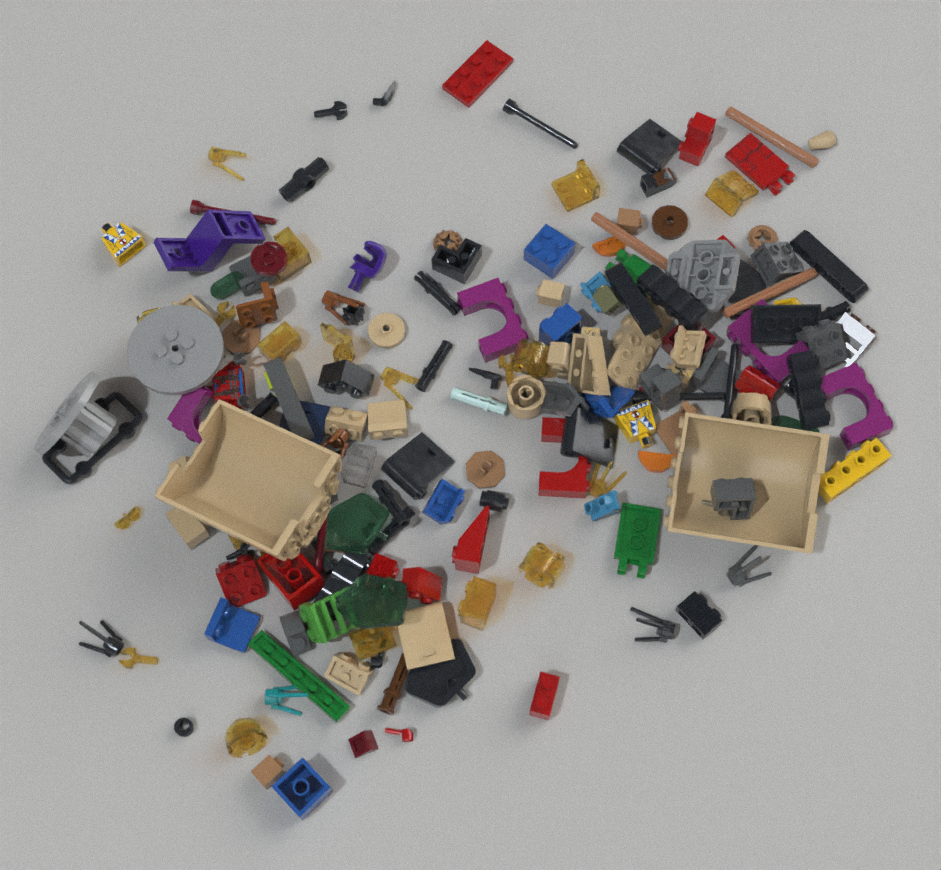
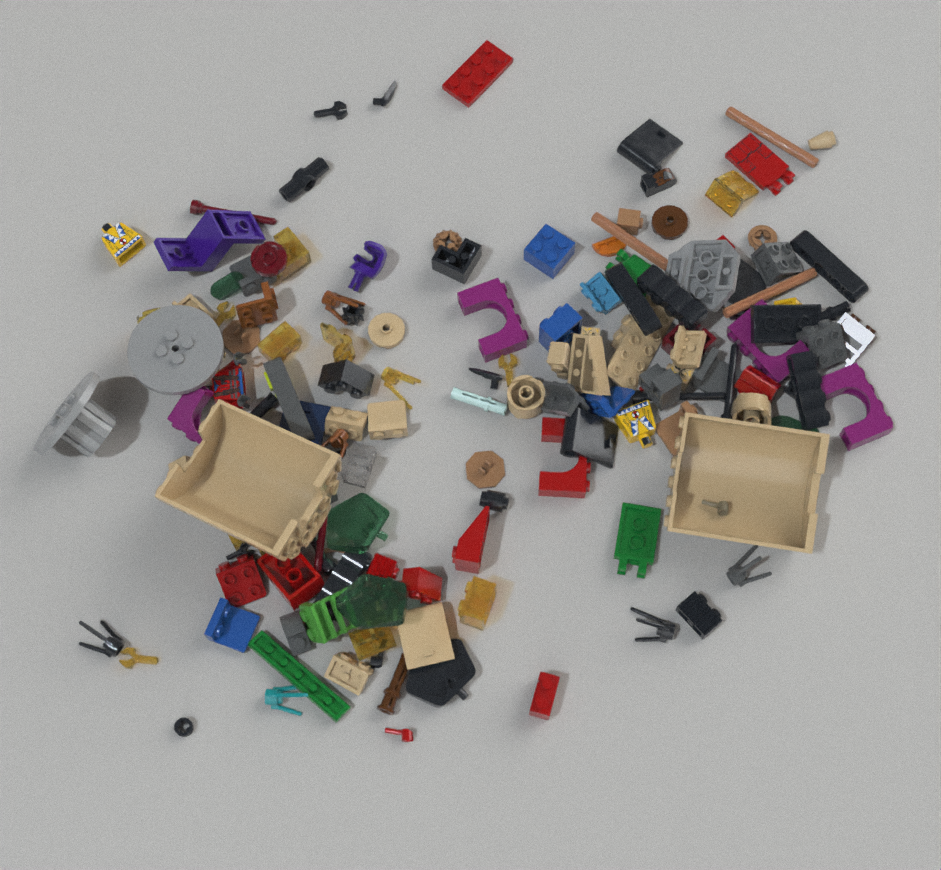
black bar [42,392,143,484] -> none
clear yellow piece [114,506,140,530] -> none
tan brick [165,508,209,549] -> none
clear yellow plant [208,146,247,181] -> none
clear yellow cylinder [225,718,267,758] -> none
medium nougat brick [250,754,285,790] -> none
blue brick [271,757,333,821] -> none
dark red slope [348,730,379,758] -> none
black pin [366,506,416,555] -> none
black pin [372,479,410,528] -> none
black door [381,432,455,500] -> none
black pin [414,271,461,316] -> none
black pin [415,340,453,392] -> none
blue bracket [422,479,465,525] -> none
black piece [503,98,578,149] -> none
clear yellow brick [510,339,550,379] -> none
clear yellow brick [519,542,565,589] -> none
tan brick [536,279,565,308] -> none
clear yellow bracket [551,159,600,212] -> none
dark azure hips [584,490,621,521] -> none
clear yellow plant [588,461,627,498] -> none
olive brick [592,284,624,316] -> none
orange tile [638,450,676,473] -> none
red brick [678,112,717,166] -> none
dark grey brick [710,477,756,520] -> none
yellow brick [818,438,892,504] -> none

